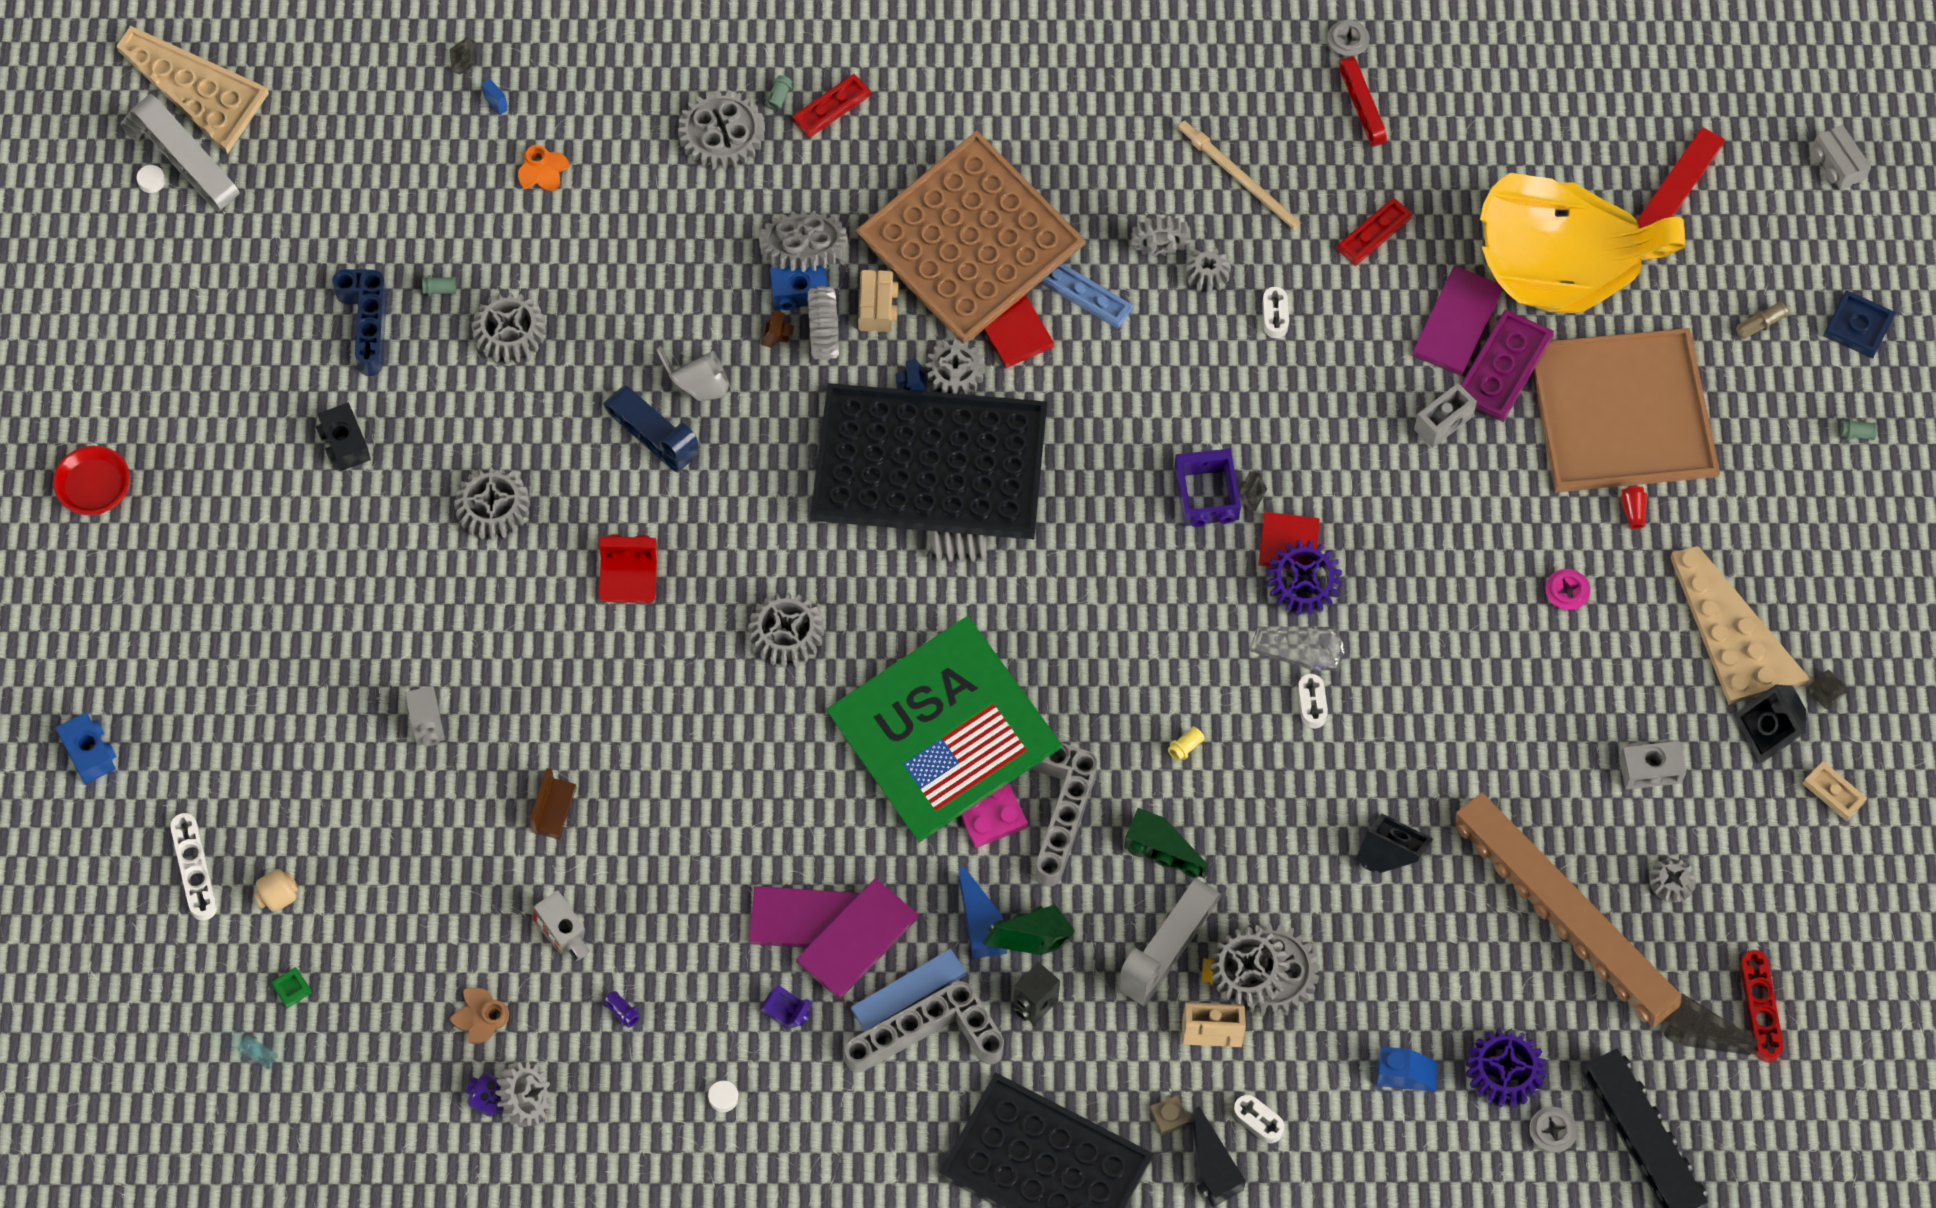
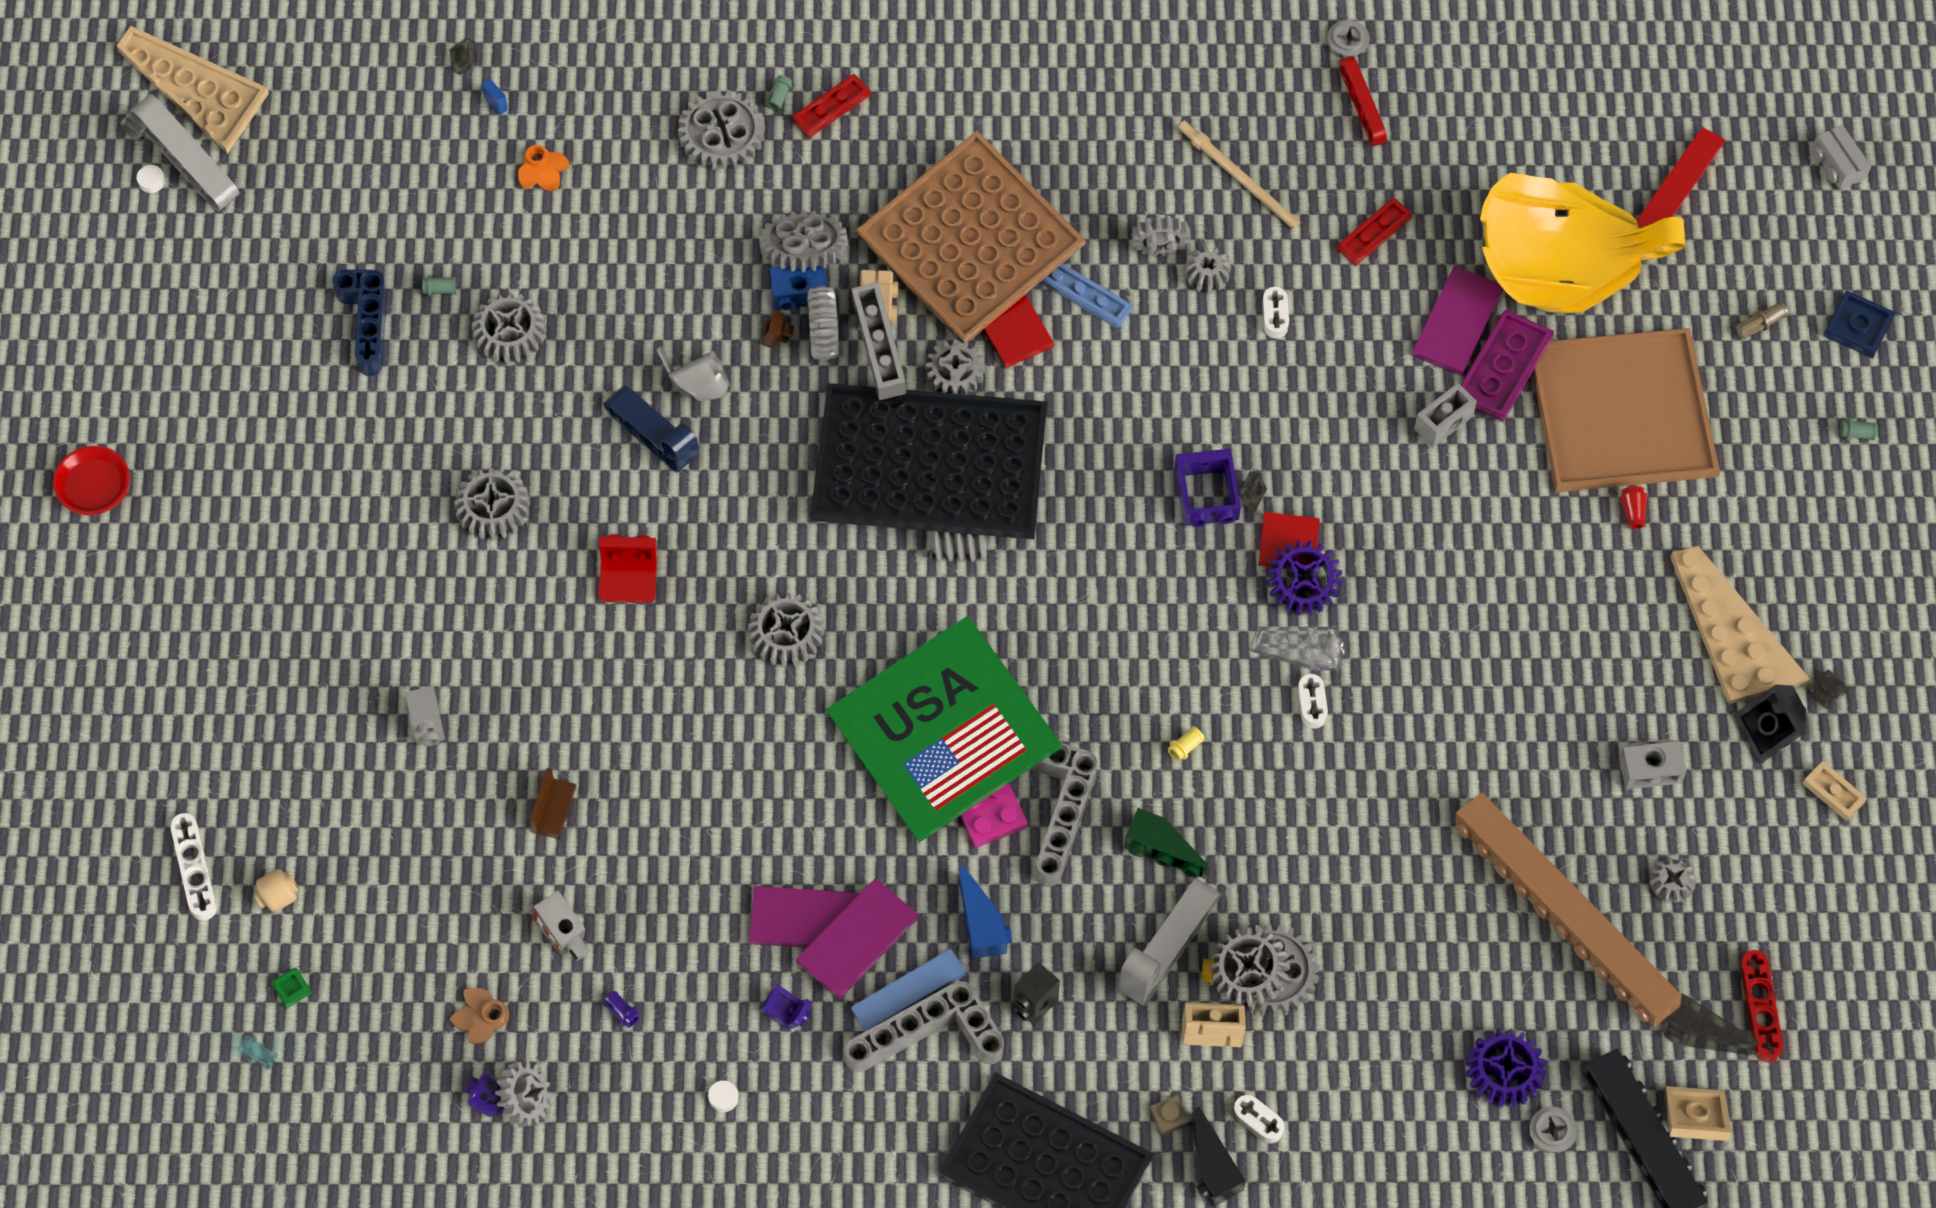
blue brick [55,712,117,785] -> none
black brick [316,402,371,471] -> none
dark blue tile [895,359,927,391] -> none
dark green slope [983,904,1075,955] -> none
black slope [1355,813,1433,873] -> none
blue slope [1376,1046,1437,1092] -> none
dark pink gear [1545,569,1590,612] -> none
none -> light grey brick [851,282,906,400]
none -> tan plate [1664,1086,1732,1141]

